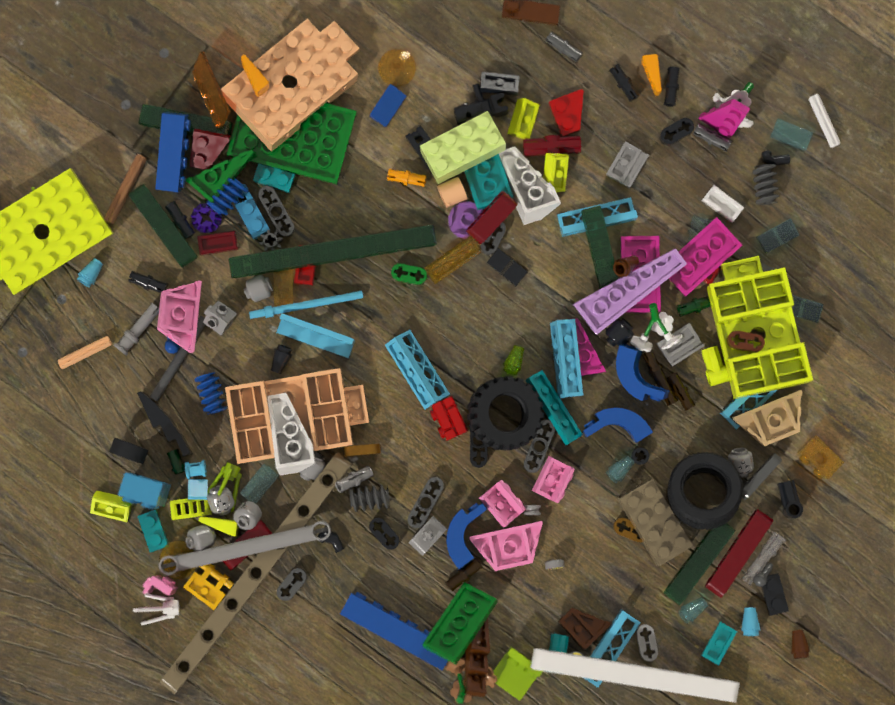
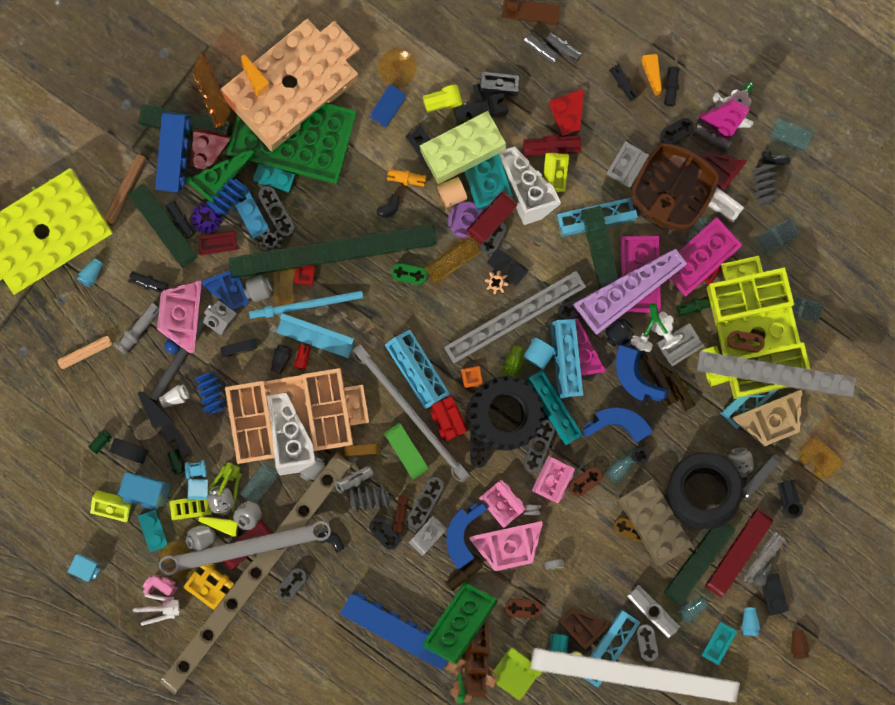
neon yellow slope [507,98,540,139] -> none
reddish brown cone [613,255,639,277] -> none
white axle [809,94,840,148] -> none
none -> medium azure brick [68,554,101,582]
none -> dark green pin [88,429,112,454]
none -> white cone [159,385,190,408]
none -> blue wing [201,268,250,311]
none -> black beam [220,339,257,358]
none -> red pin [293,345,311,370]
none -> light grey piece [352,344,470,482]
none -> black arm [377,194,401,218]
none -> bright green beam [384,422,429,480]
none -> copper axle [393,495,409,533]
none -> neon yellow piece [423,85,463,112]
none -> light grey plate [444,271,586,364]
none -> orange tile [461,366,483,388]
none -> light nougat gear [485,270,509,294]
none -> copper beam [505,599,542,618]
none -> dark grey pin [523,32,560,64]
none -> medium azure piece [523,338,556,370]
none -> black beam [558,296,586,320]
none -> copper beam [569,468,602,497]
none -> light grey piece [627,585,680,638]
none -> reddish brown piece [630,143,719,231]
none -> light grey plate [696,351,856,398]
none -> dark red wing [701,151,747,191]

